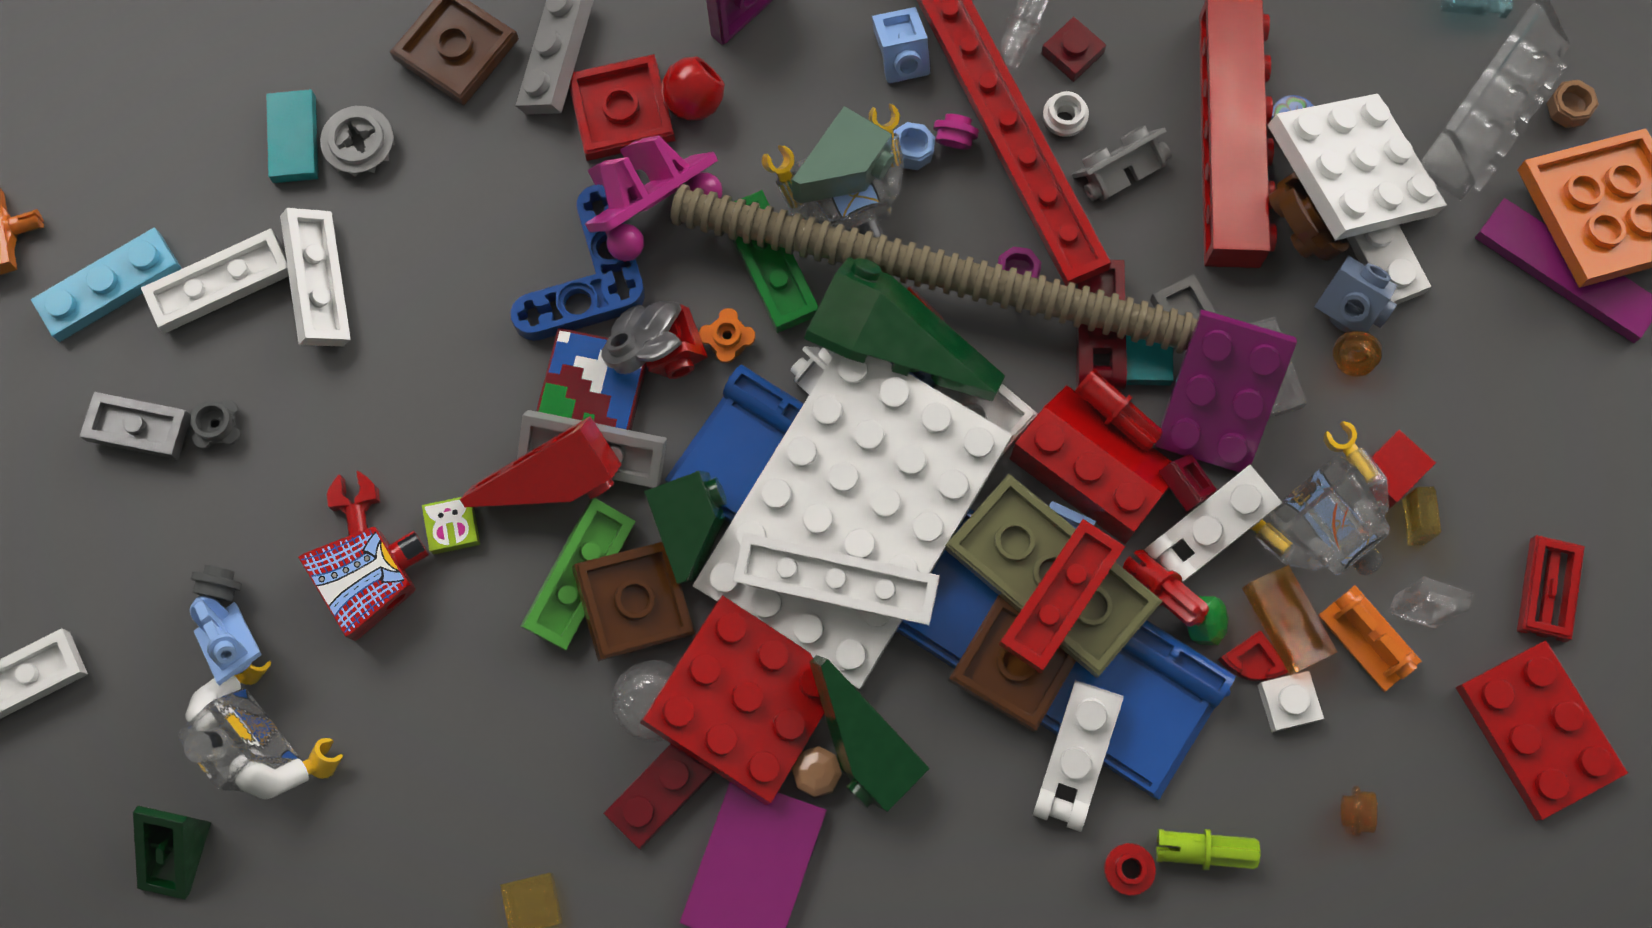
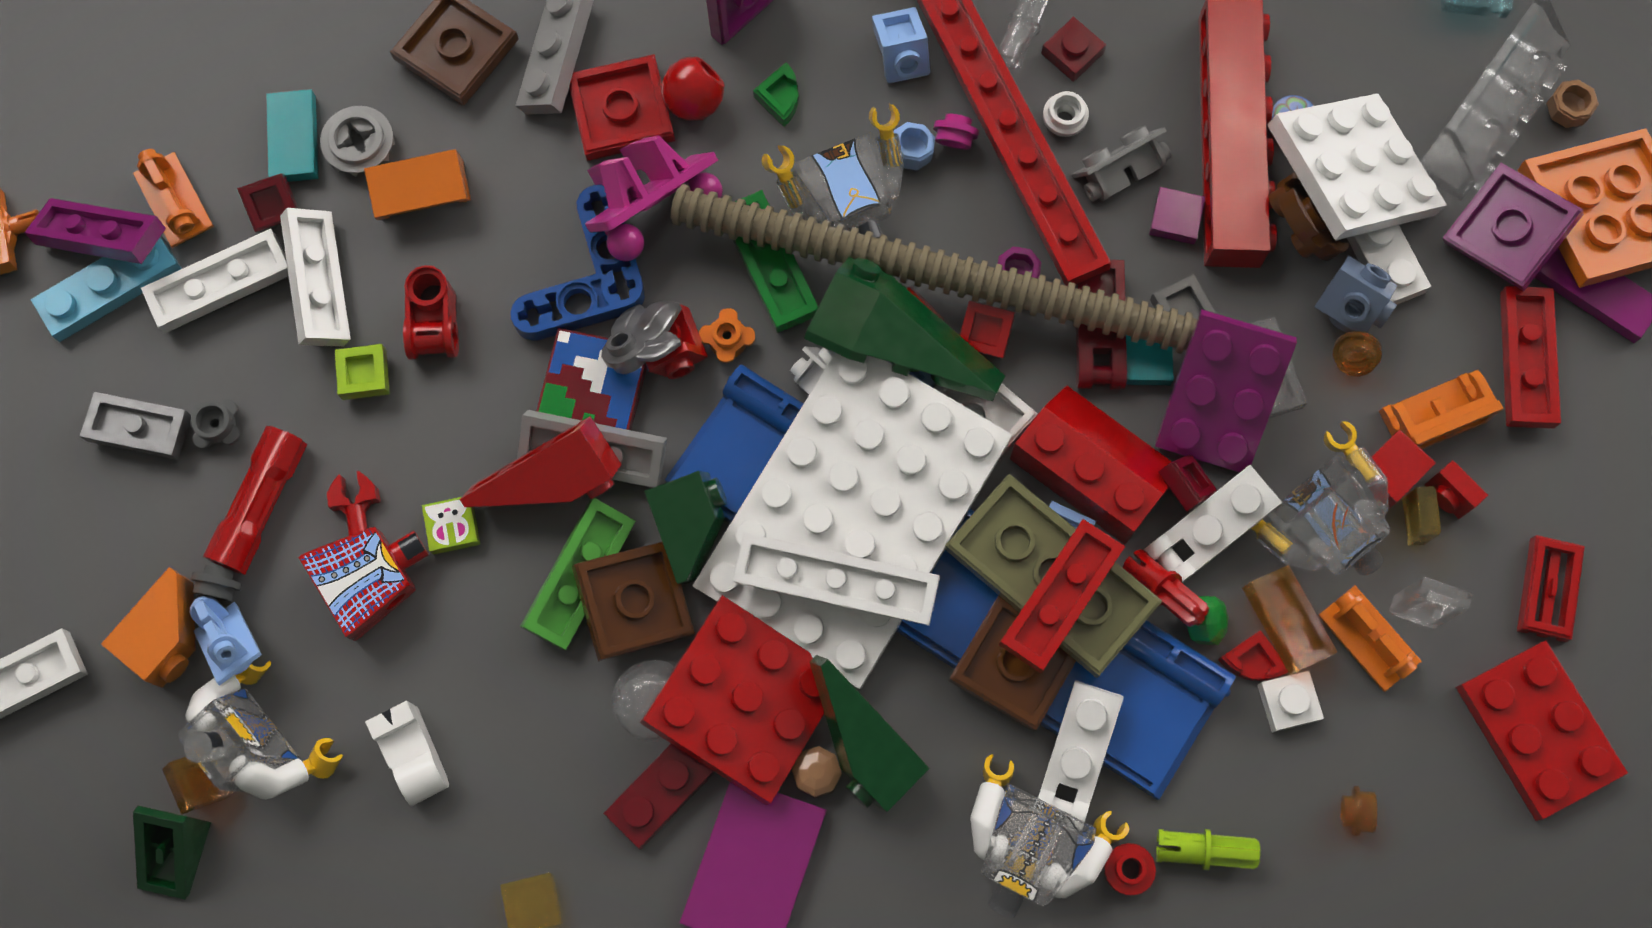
sand green slope [792,106,894,203] -> none
red axle [1074,368,1163,451] -> none
none -> magenta plate [24,198,166,264]
none -> orange slope [101,567,196,688]
none -> orange hinge [133,149,214,248]
none -> clear orange plate [162,748,235,815]
none -> red axle [203,426,307,575]
none -> dark red tile [237,173,298,232]
none -> lime plate [335,344,390,400]
none -> orange hinge [364,149,471,220]
none -> white leg [365,700,449,806]
none -> red piece [403,265,459,360]
none -> green tile [753,62,799,127]
none -> red plate [960,300,1016,358]
none -> torso [970,754,1129,918]
none -> magenta tile [1149,187,1205,245]
none -> orange hinge [1379,370,1504,449]
none -> red plate [1424,460,1488,519]
none -> magenta tile [1443,163,1584,291]
none -> red plate [1500,286,1561,429]

